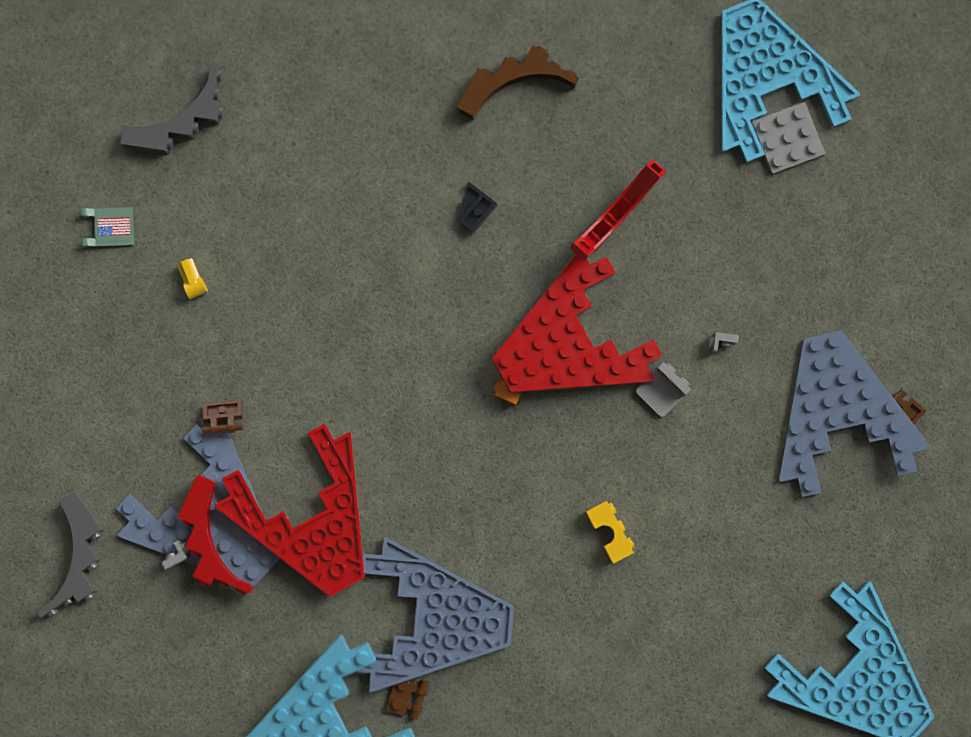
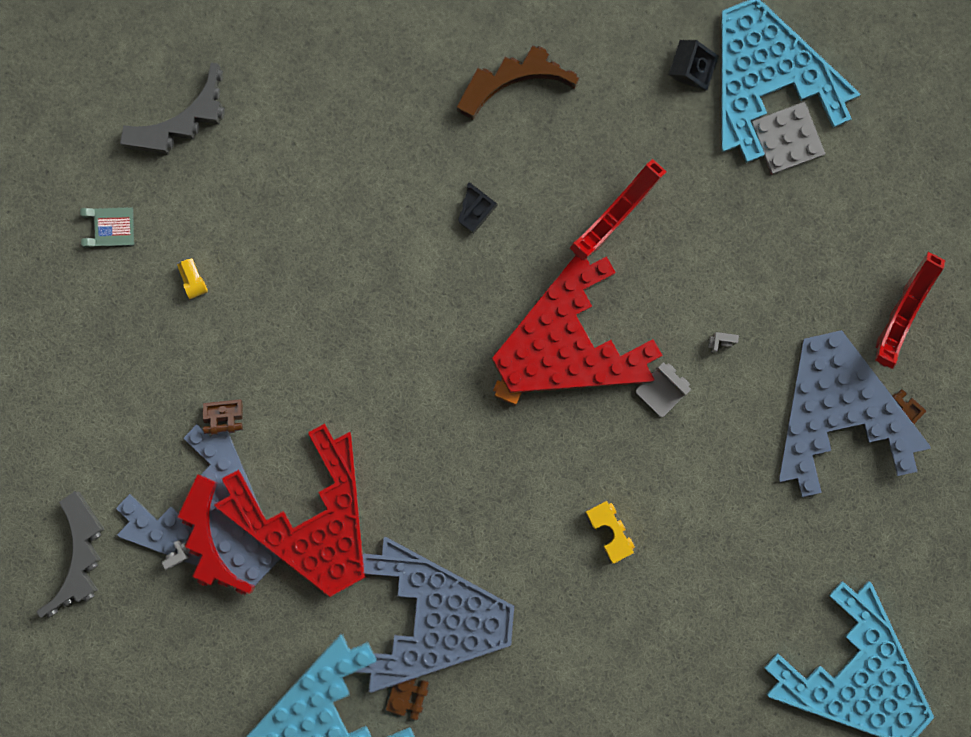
none -> black slope [668,40,719,91]
none -> red arch [875,252,945,370]

